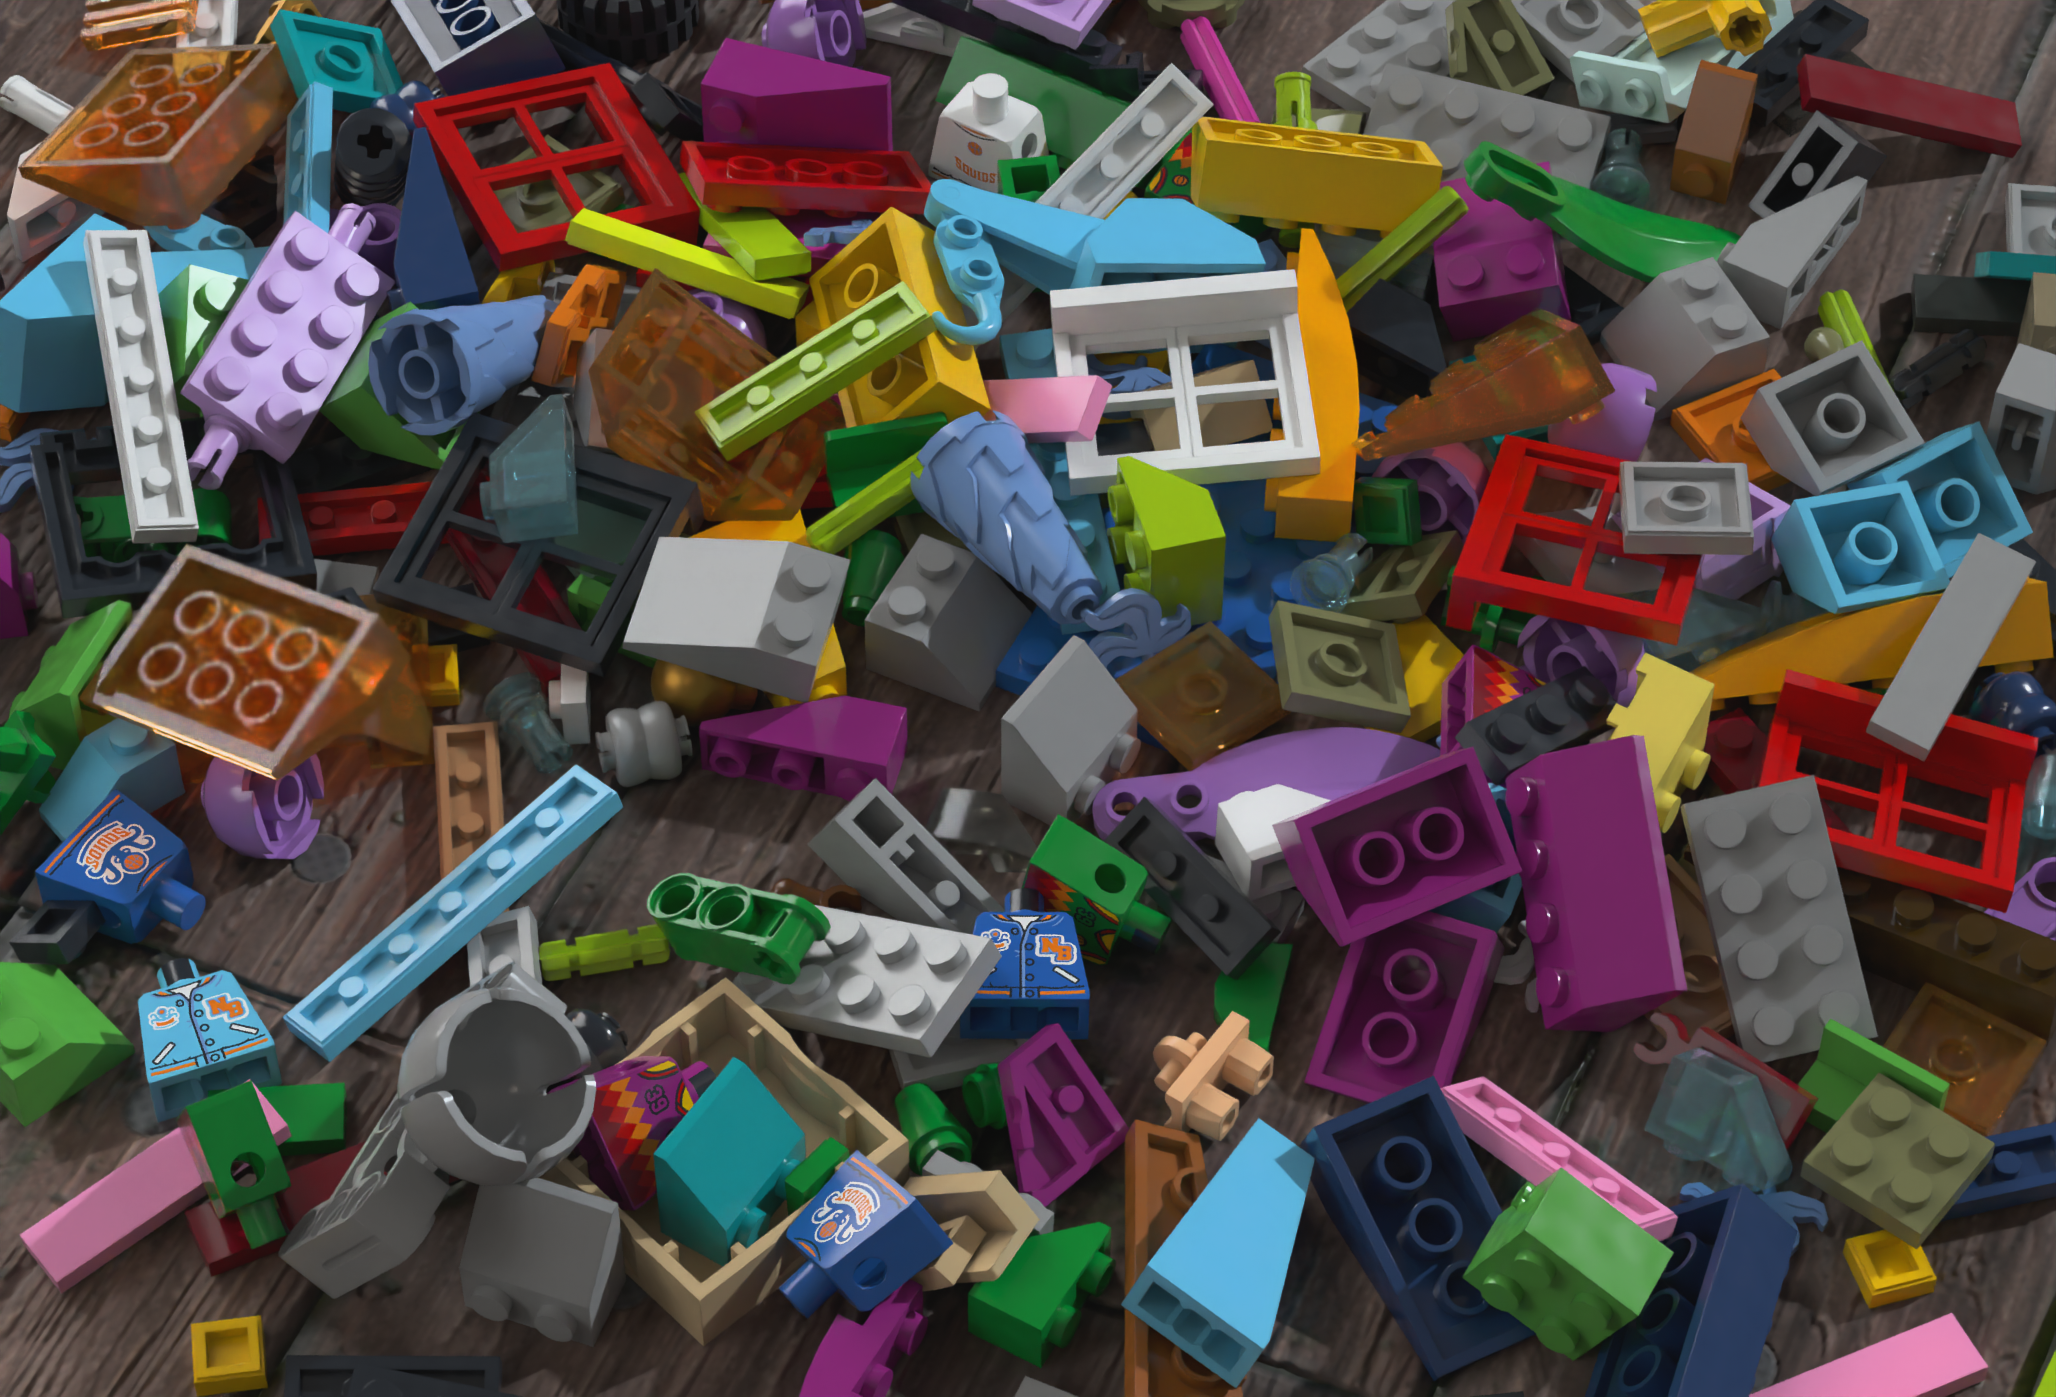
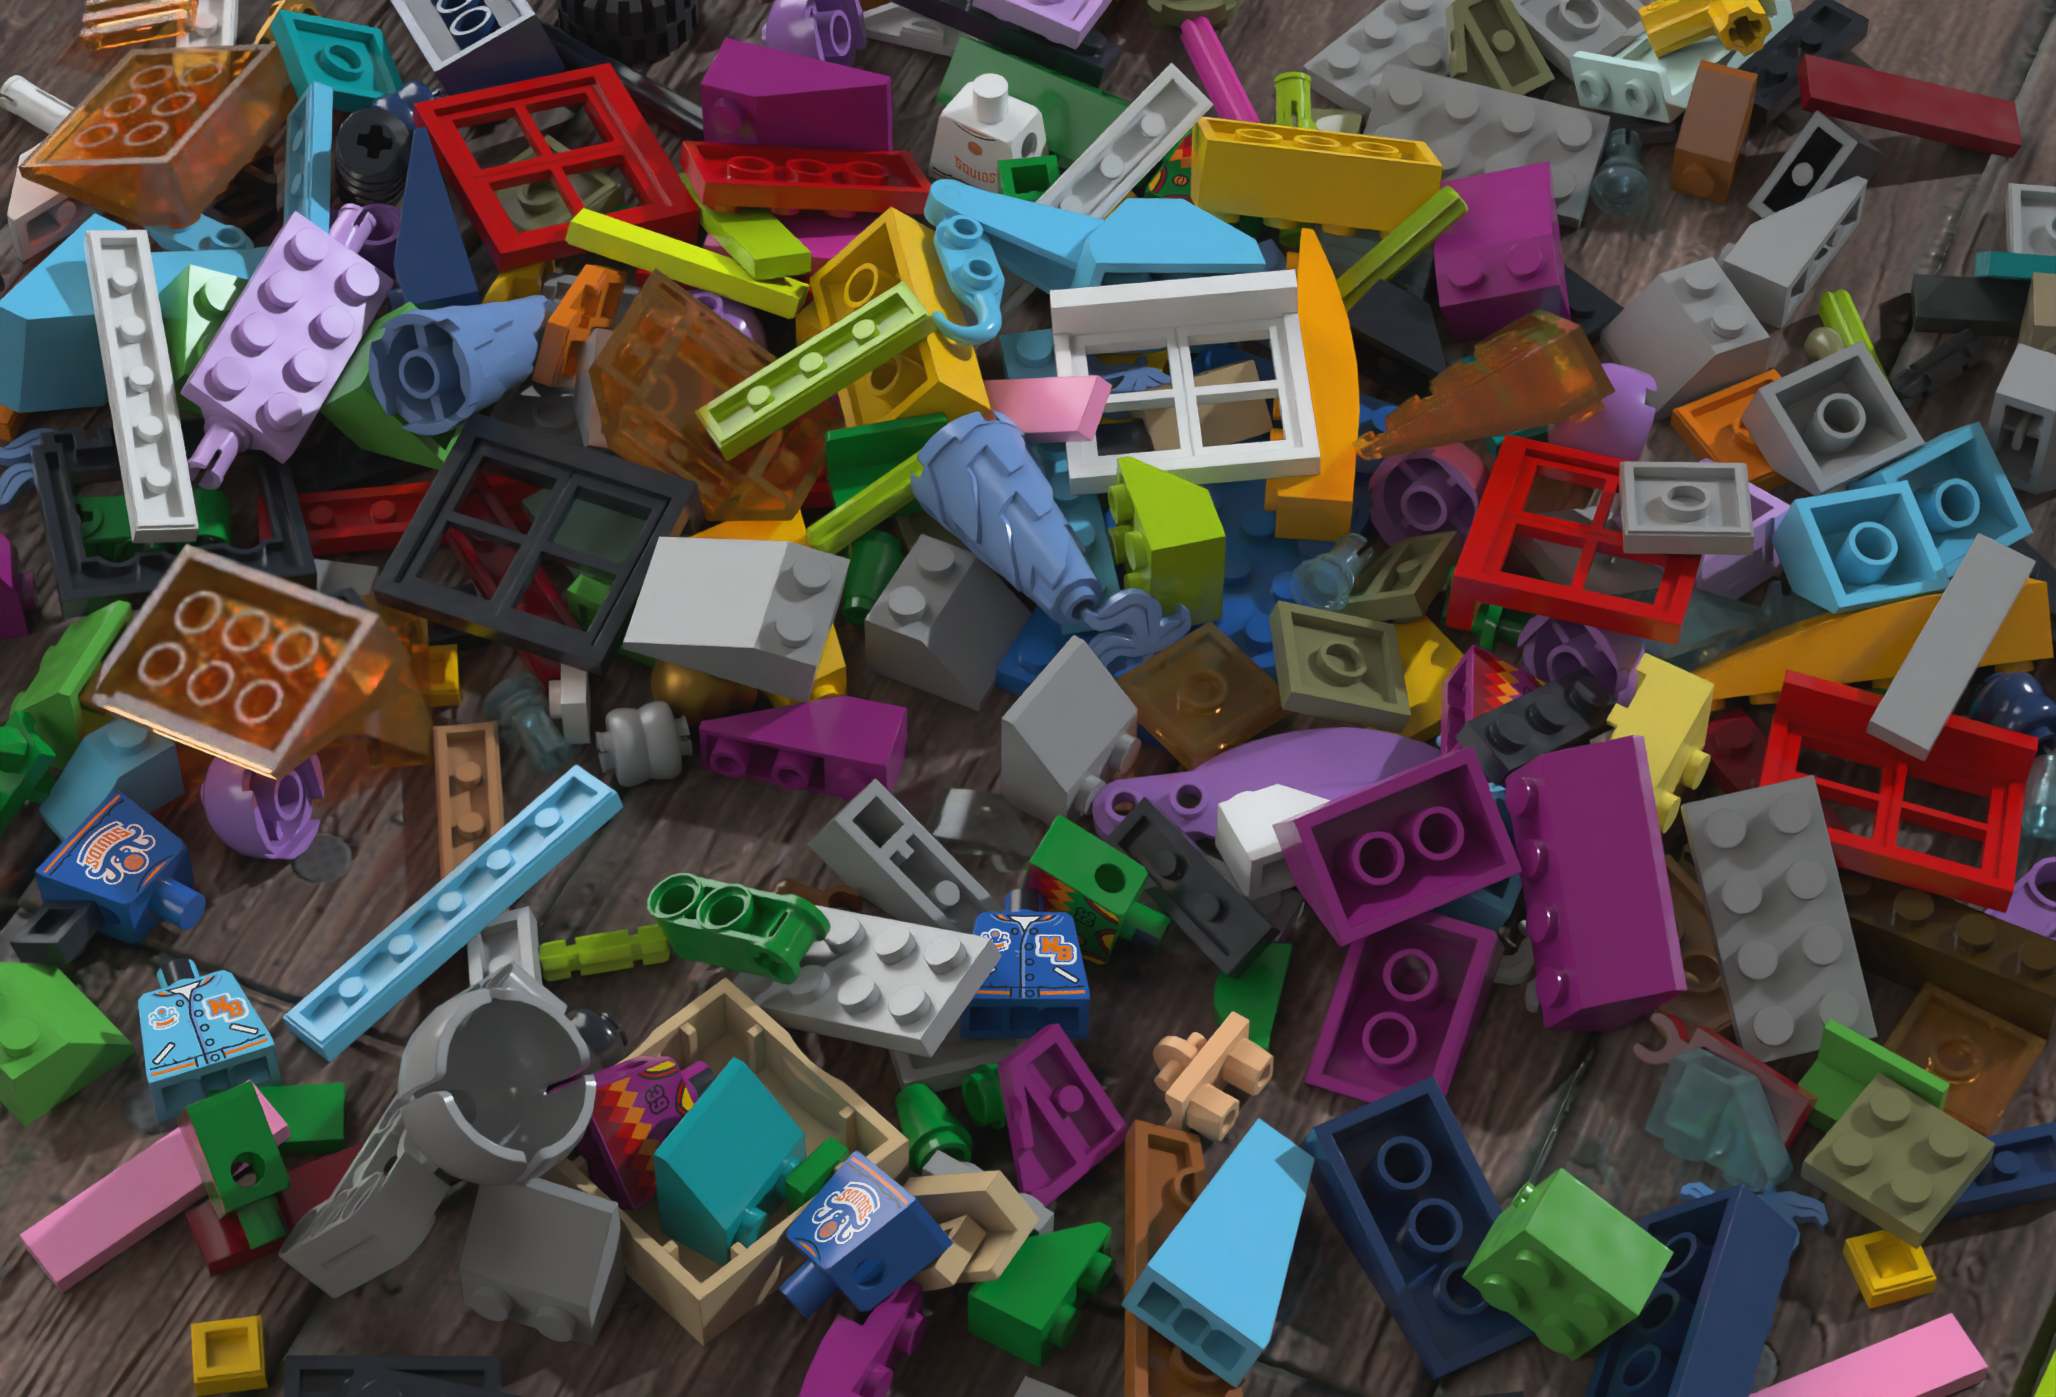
clear light blue slope [480,394,578,543] -> none
black plate [630,72,703,141] -> none
medium blue piece [804,219,873,247] -> none
black slope [1089,51,1204,102] -> none
green tile [1353,477,1422,546] -> none
bright pink tile [1440,1076,1678,1241] -> none
green plant [1464,141,1741,283] -> none

